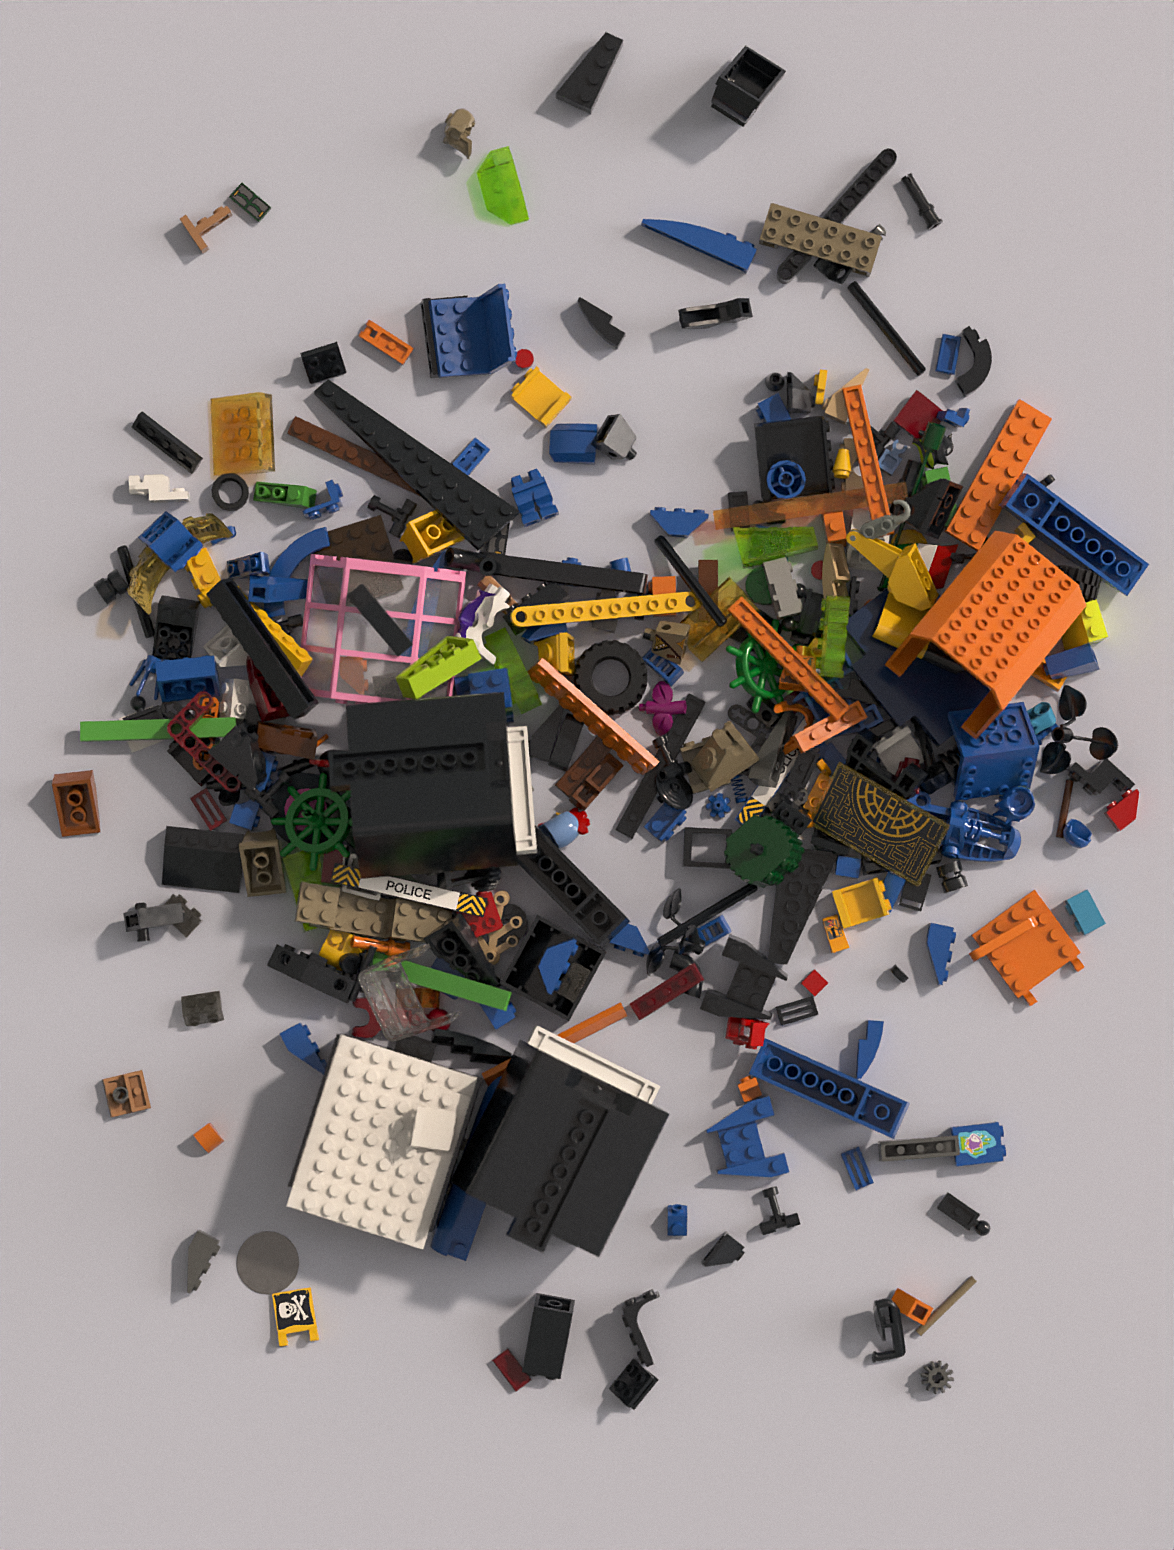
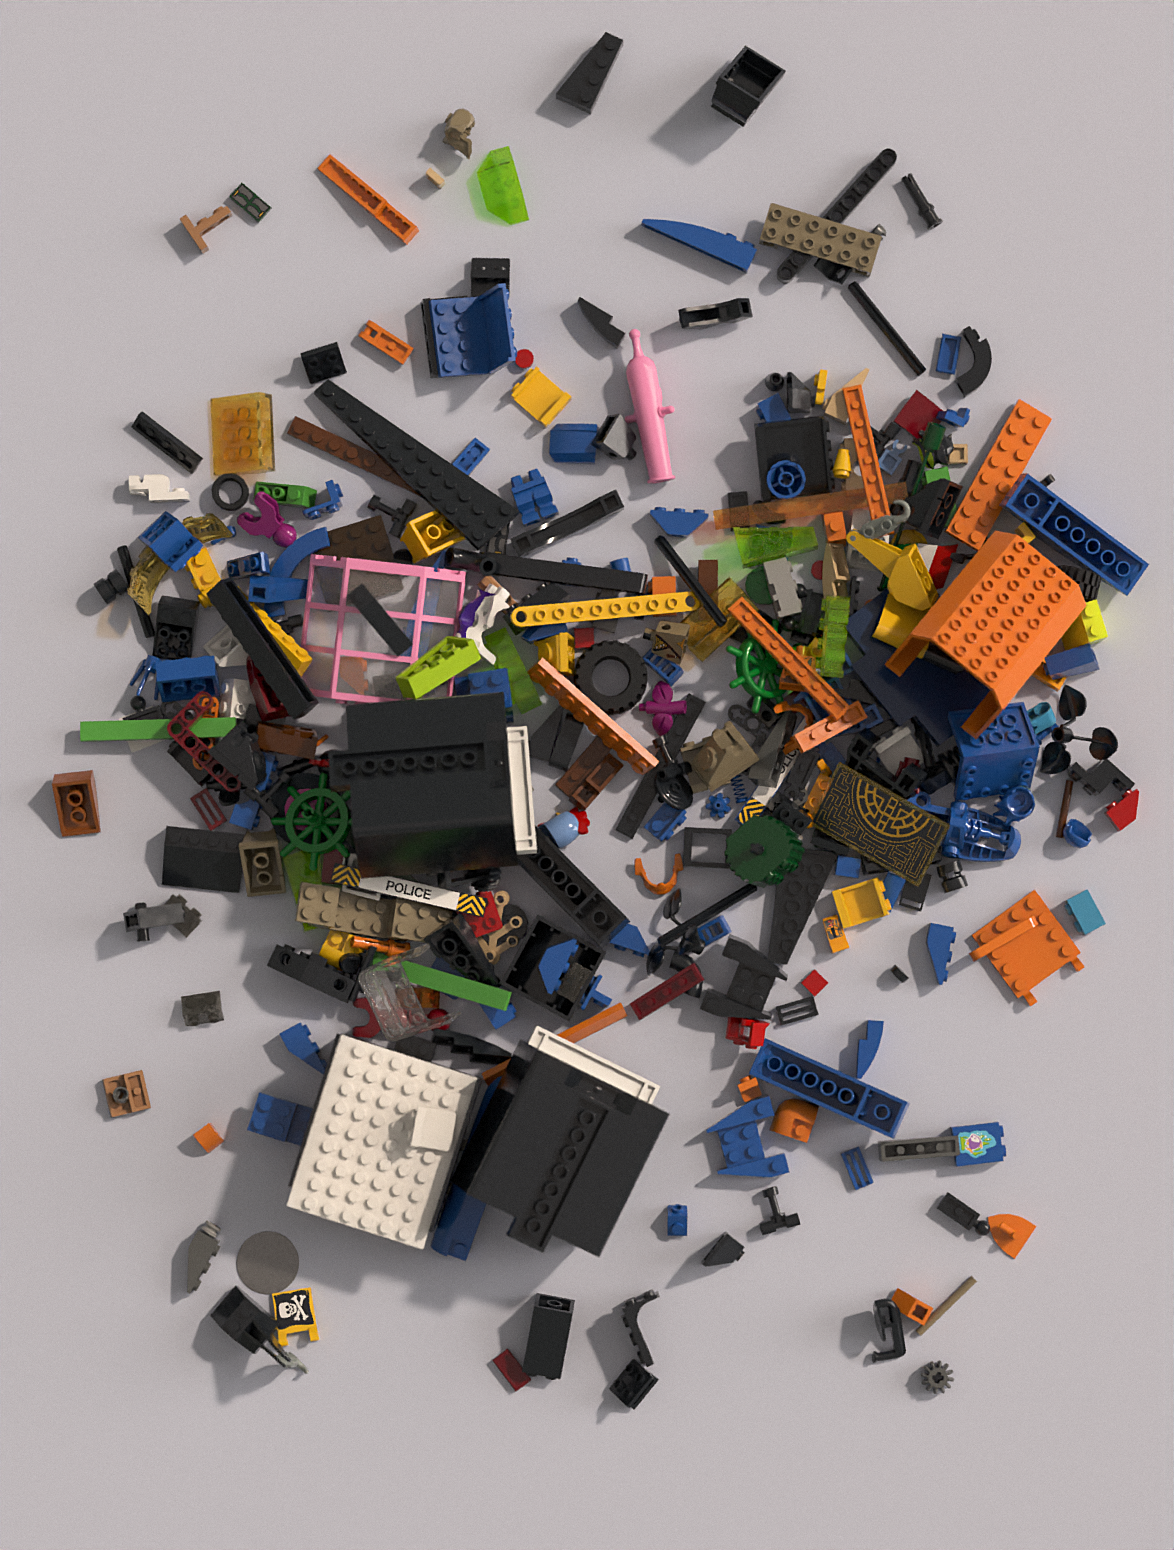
none -> light grey bush [201,1220,221,1238]
none -> black slope [210,1285,309,1374]
none -> magenta piece [237,492,297,548]
none -> blue bracket [247,1092,313,1146]
none -> orange slope [317,154,419,245]
none -> tan tile [426,168,445,189]
none -> black bracket [471,258,510,297]
none -> black arch [510,490,624,557]
none -> red tile [574,628,594,648]
none -> blue bracket [579,974,612,1010]
none -> bright pink piece [624,329,675,484]
none -> orange helmet [634,853,683,895]
none -> orange brick [769,1098,819,1143]
none -> tan tile [948,444,968,464]
none -> orange shield [988,1214,1036,1259]

